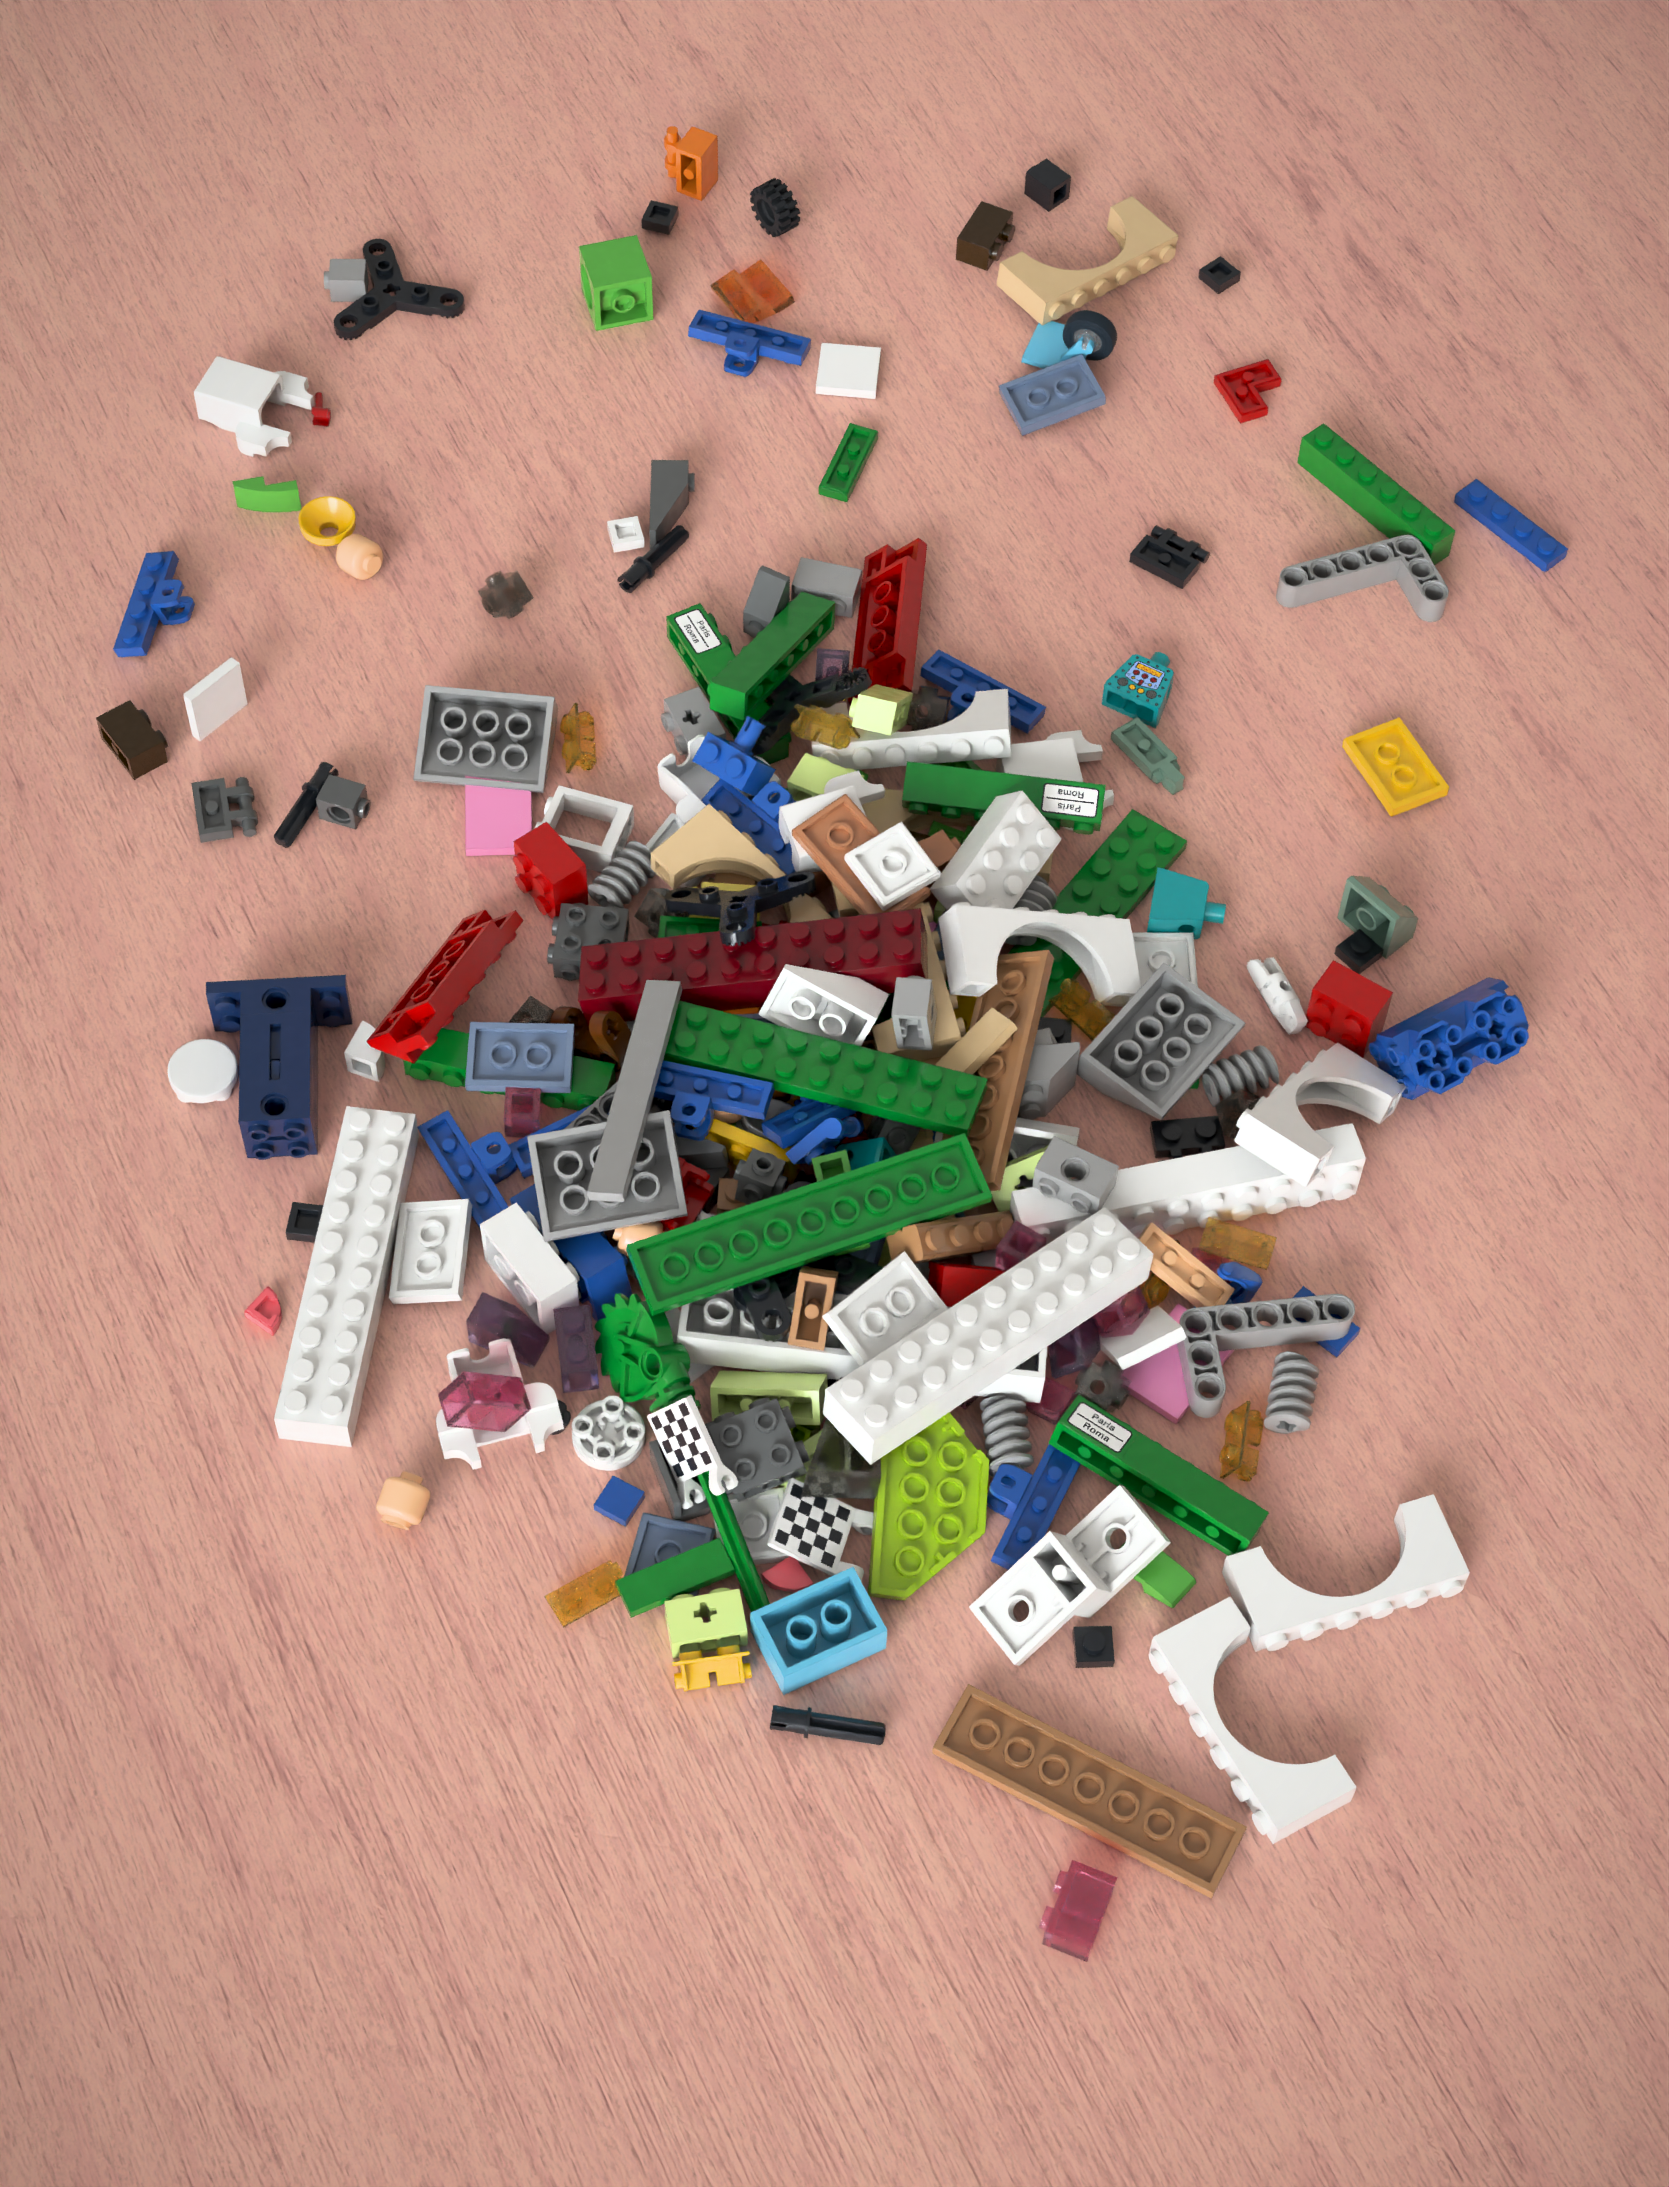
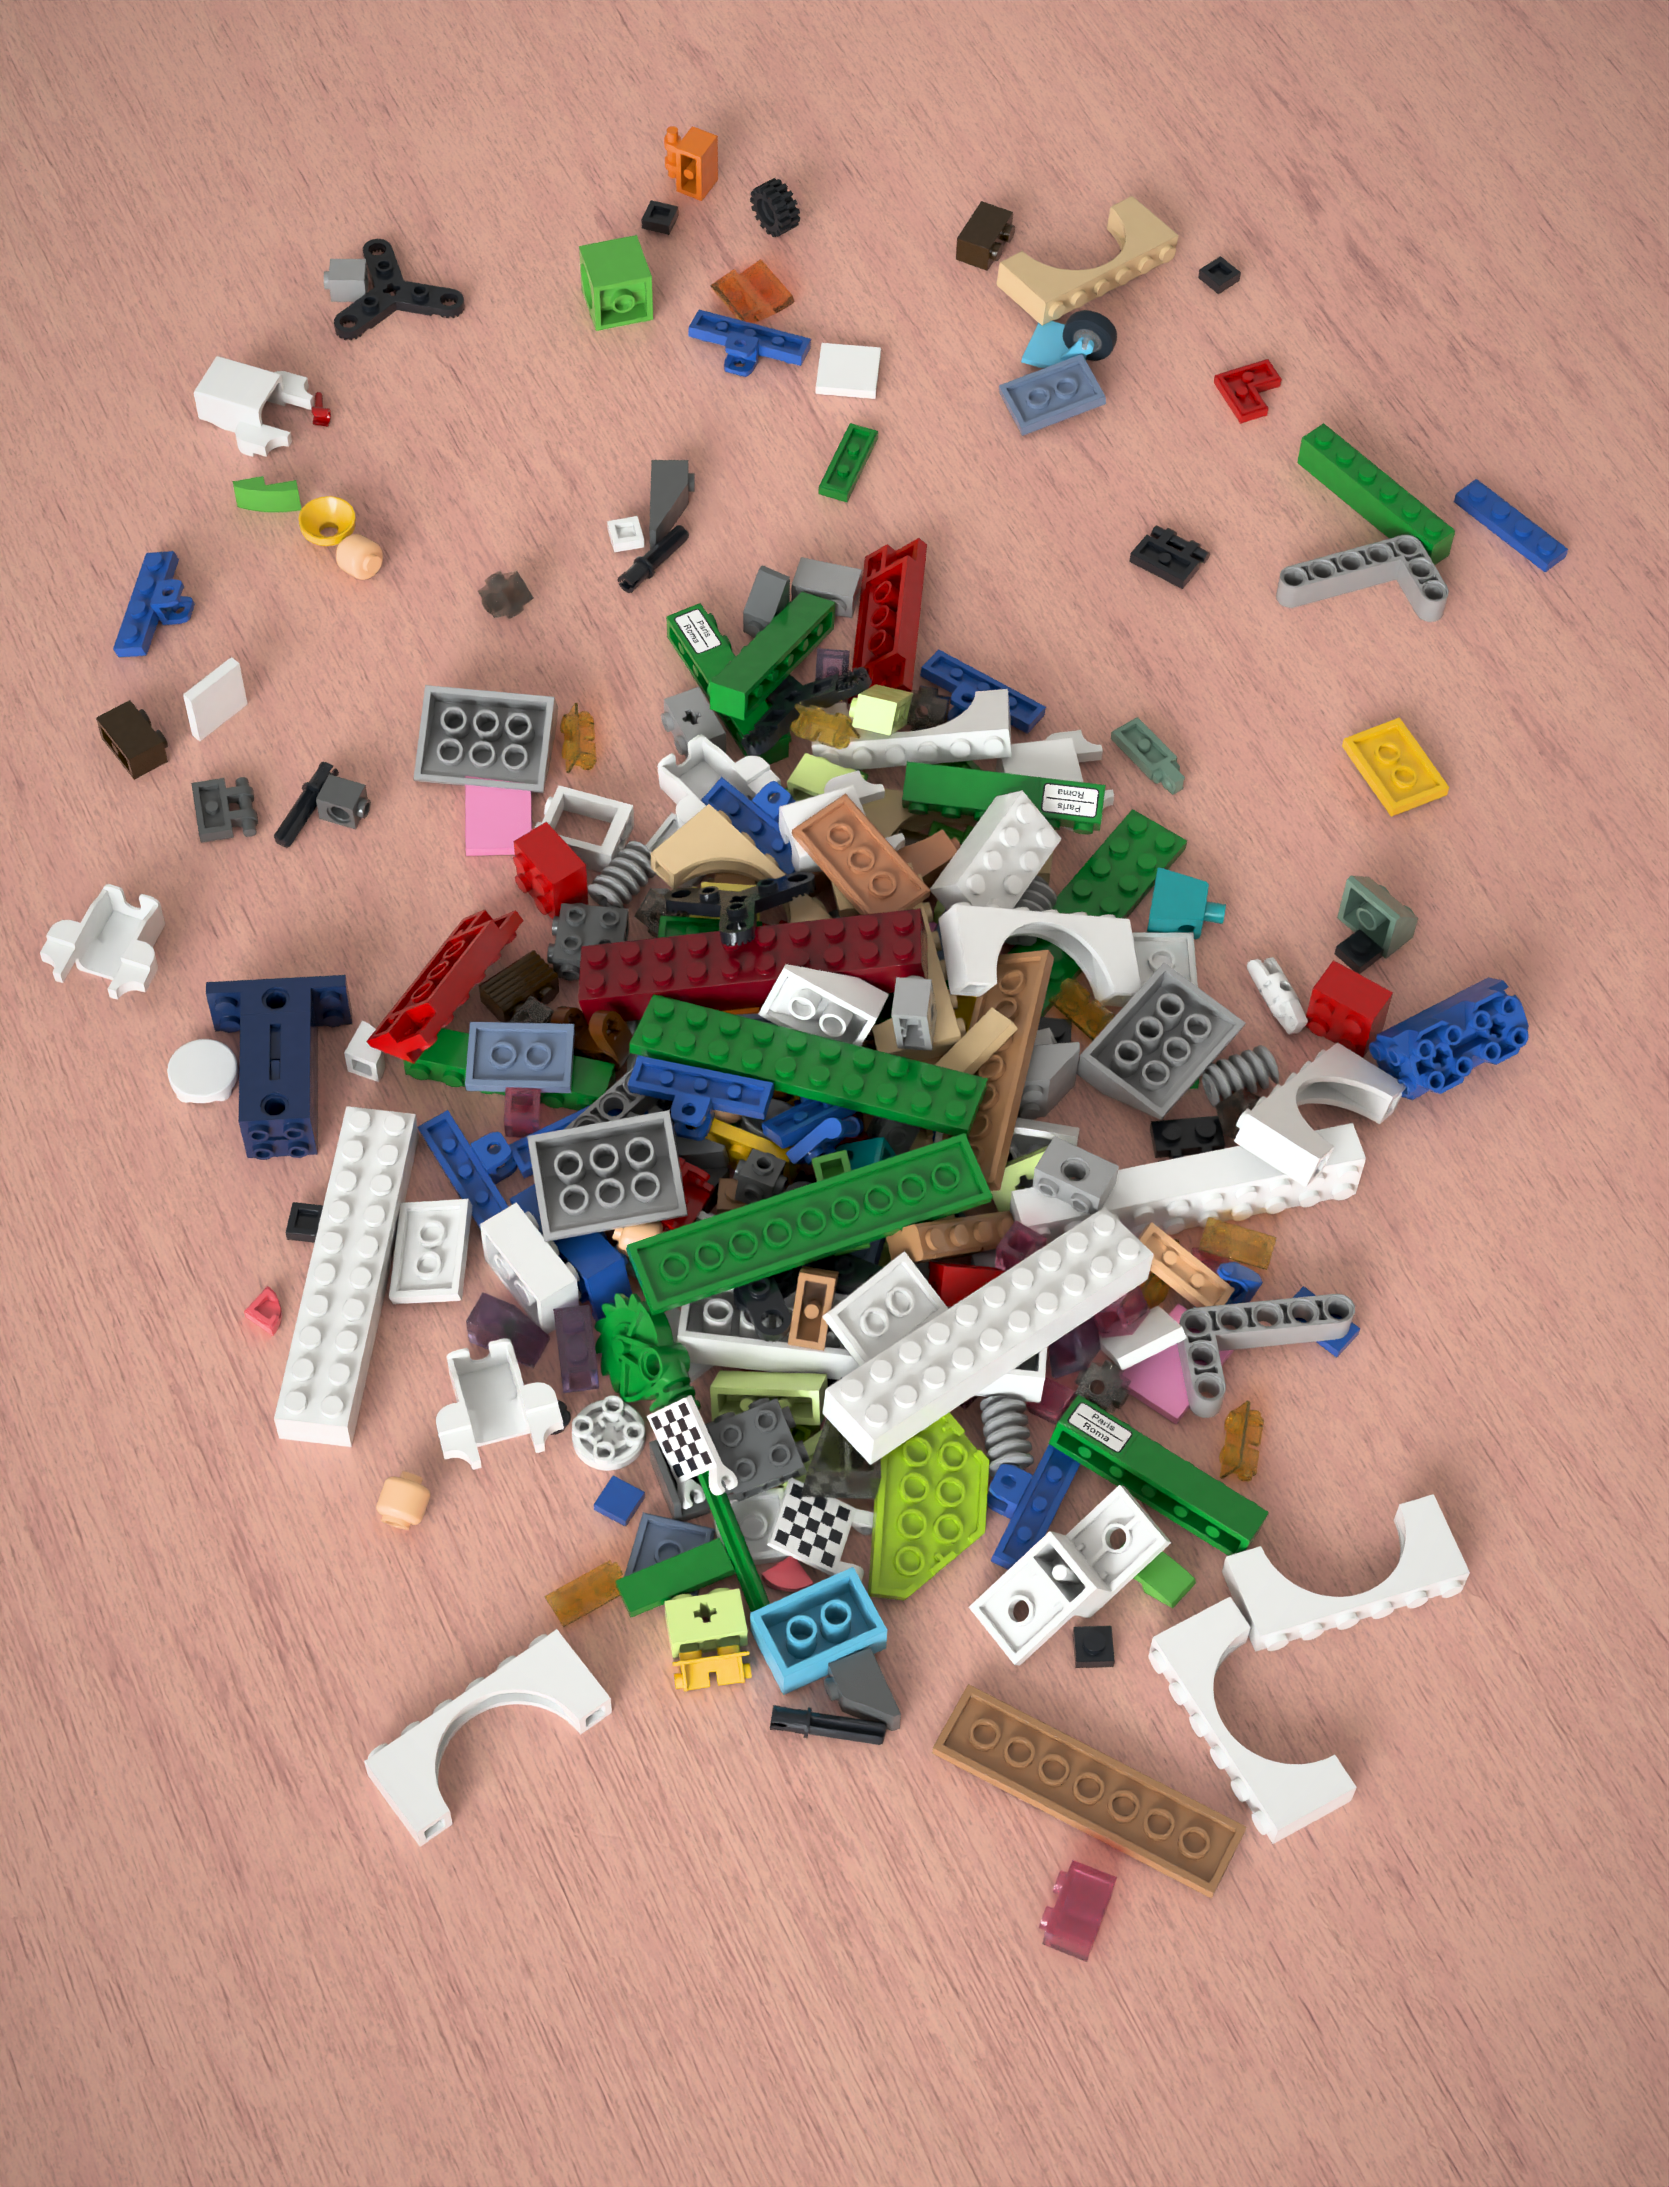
clear pink brick [438,1371,531,1432] -> none
light grey tile [587,980,682,1202] -> none
blue brick [692,716,776,796] -> none
white tile [844,821,941,911] -> none
black brick [1024,158,1071,212] -> none
teal torso [1102,652,1174,729] -> none
light grey piece [1263,1351,1319,1434] -> none
none -> white piece [40,884,165,1000]
none -> white arch [364,1629,612,1847]
none -> dark brown brick [479,950,559,1023]
none -> dark grey slope [824,1647,901,1731]

